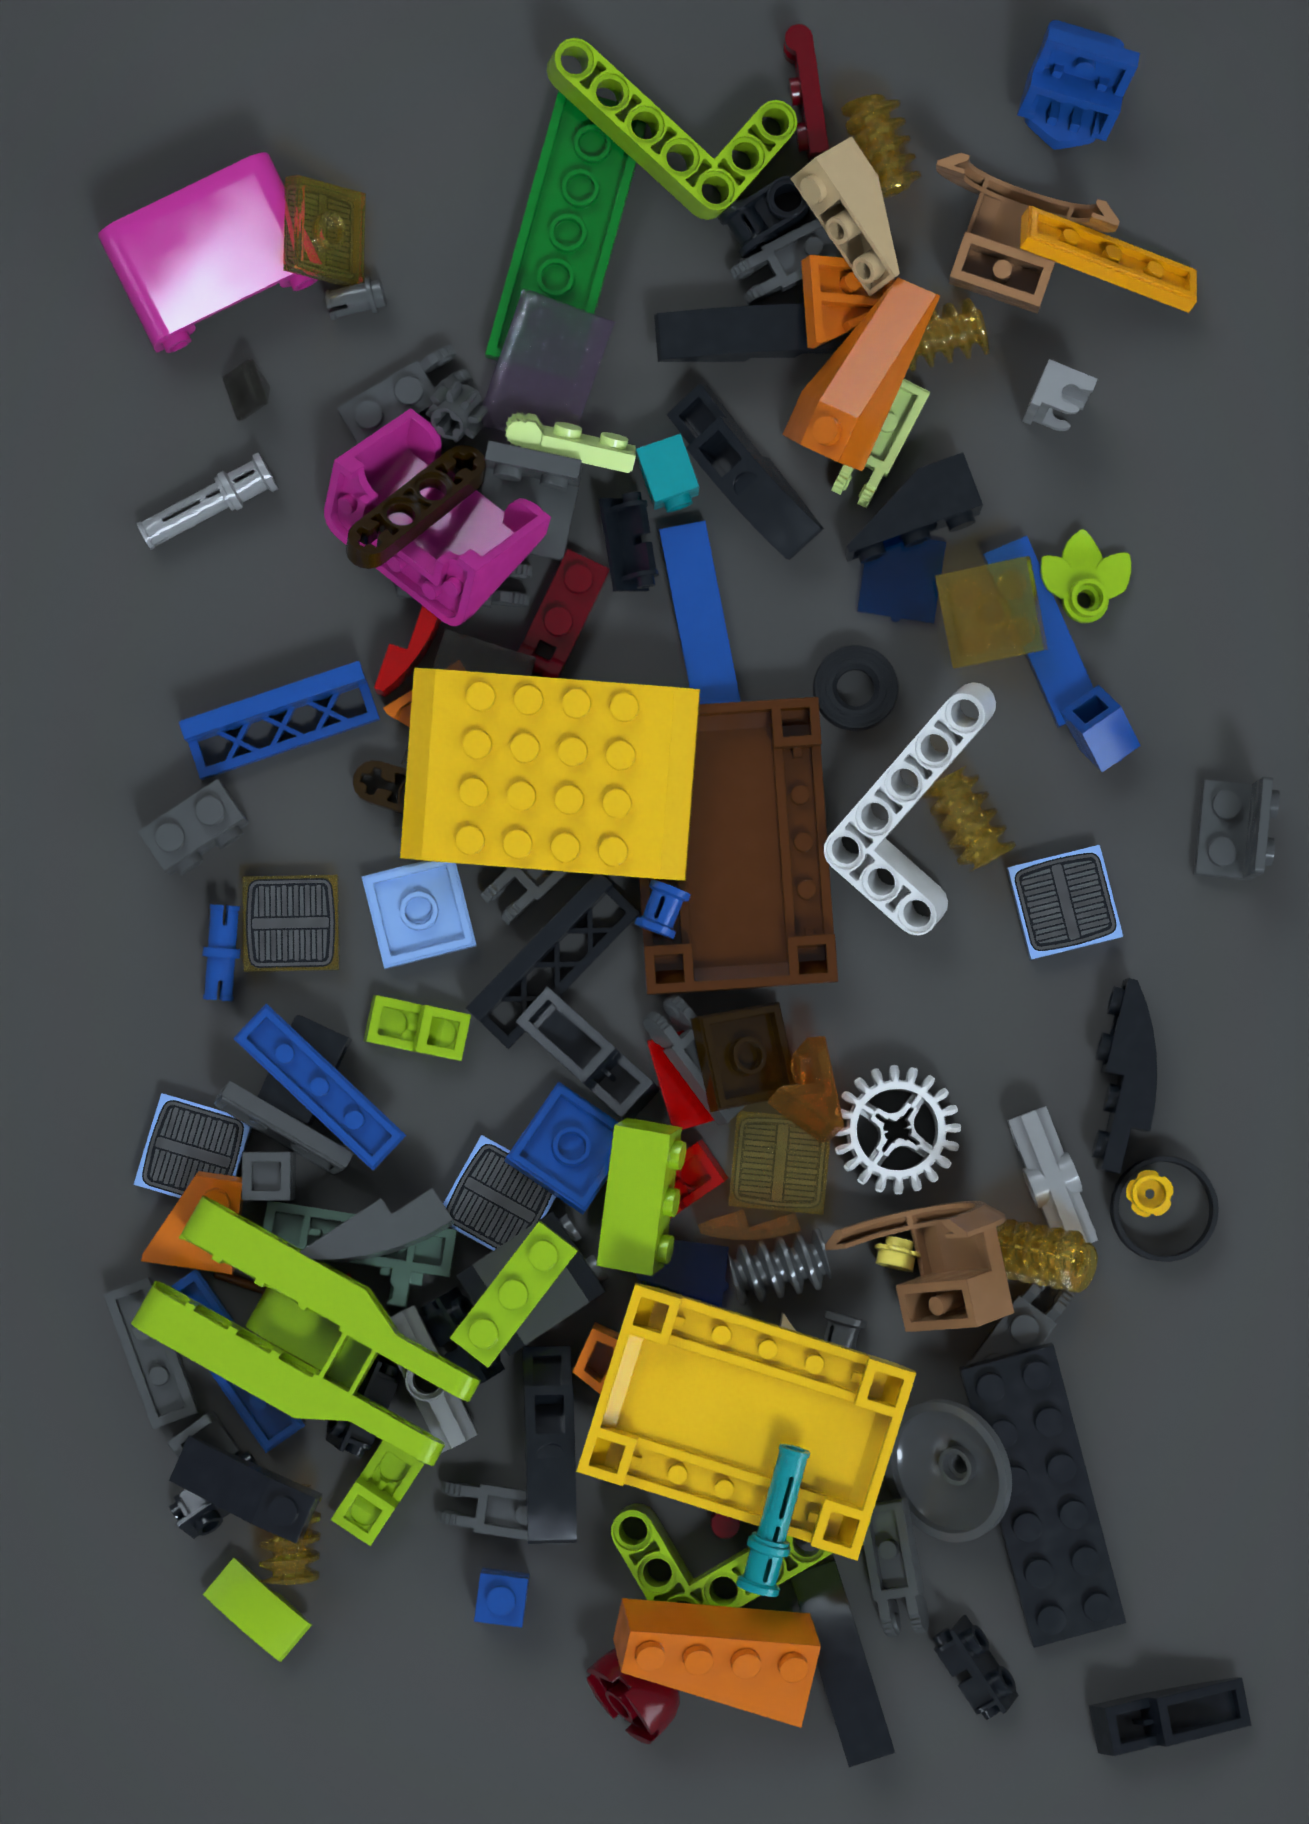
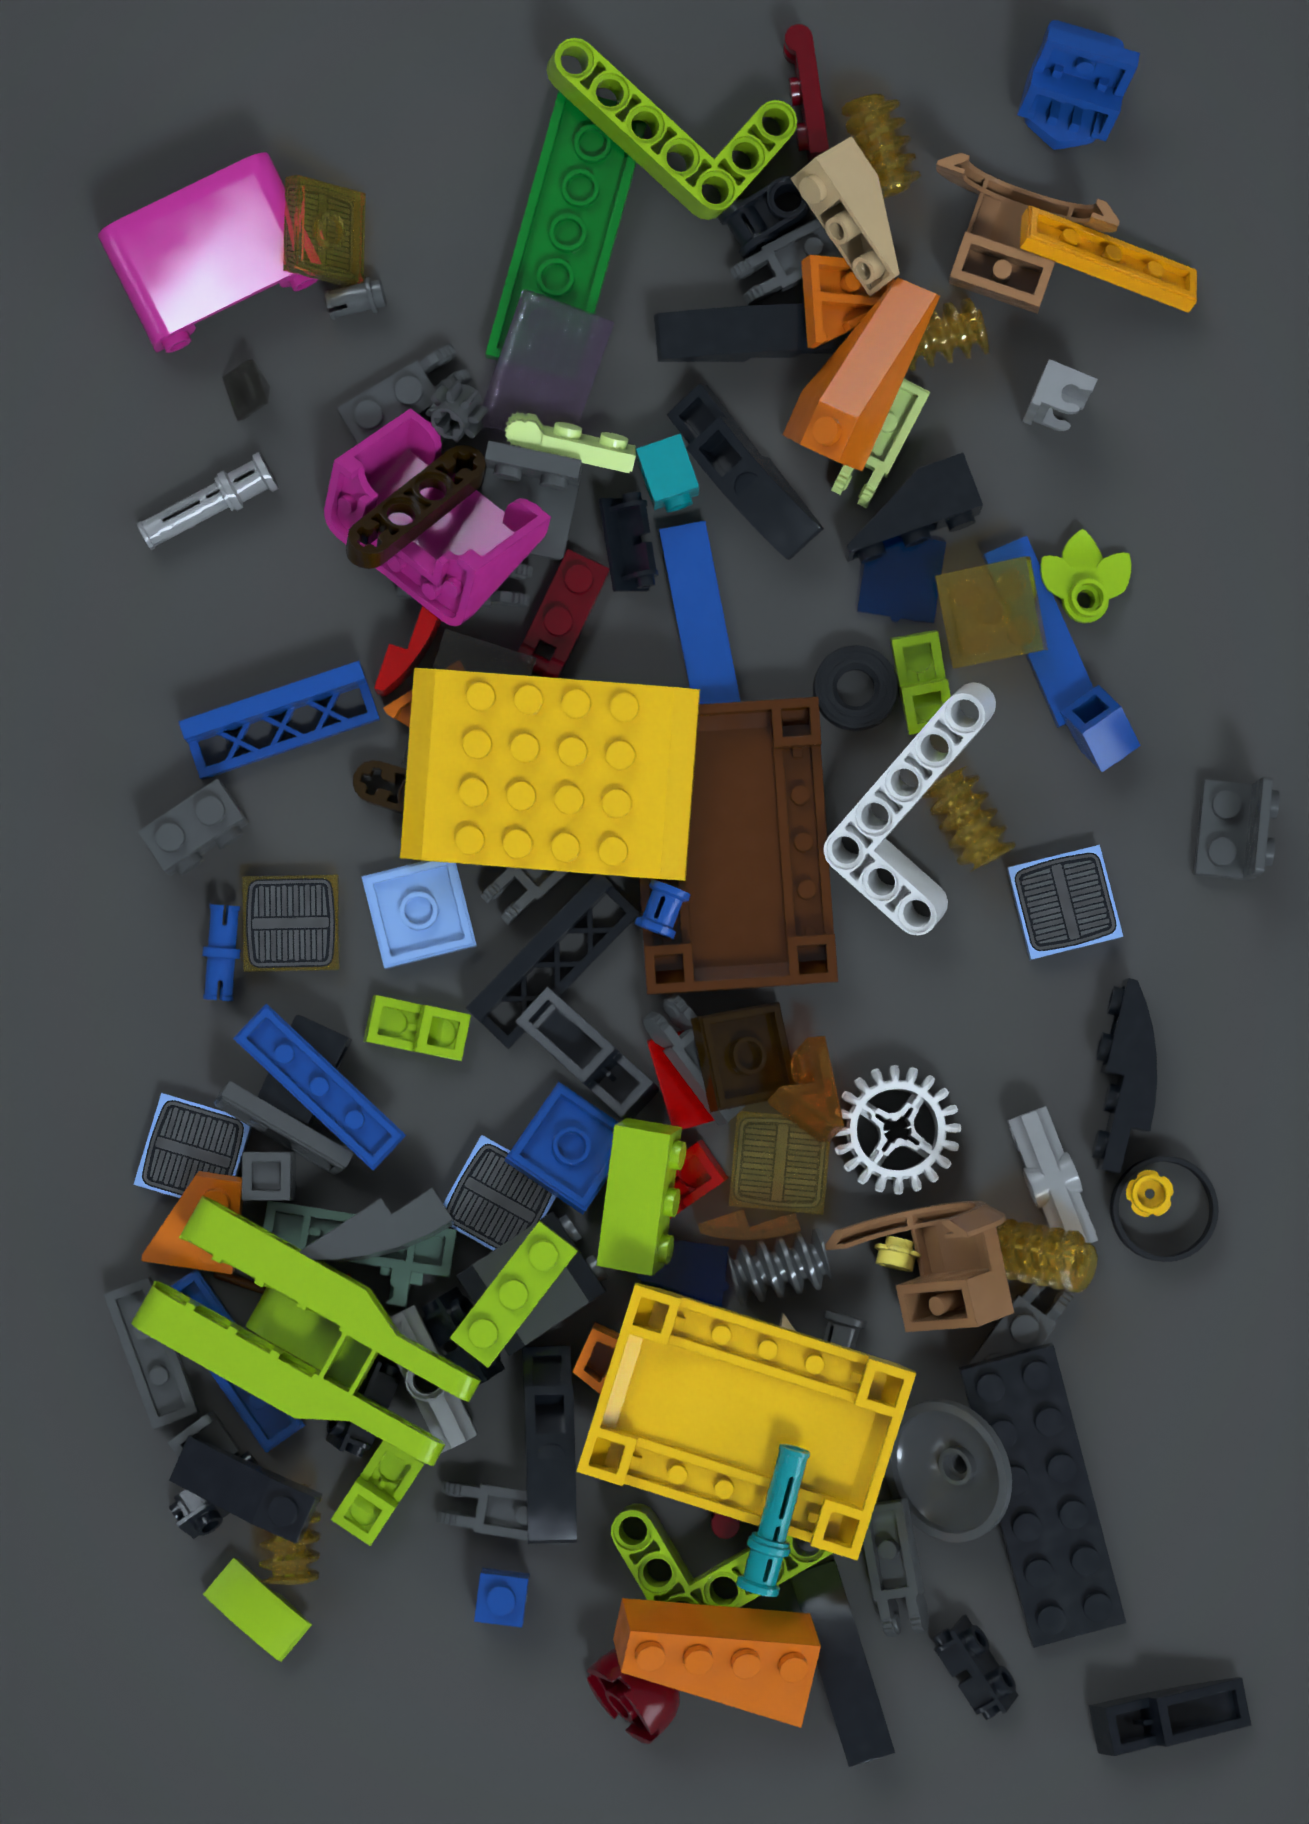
none -> lime slope [890,630,951,735]

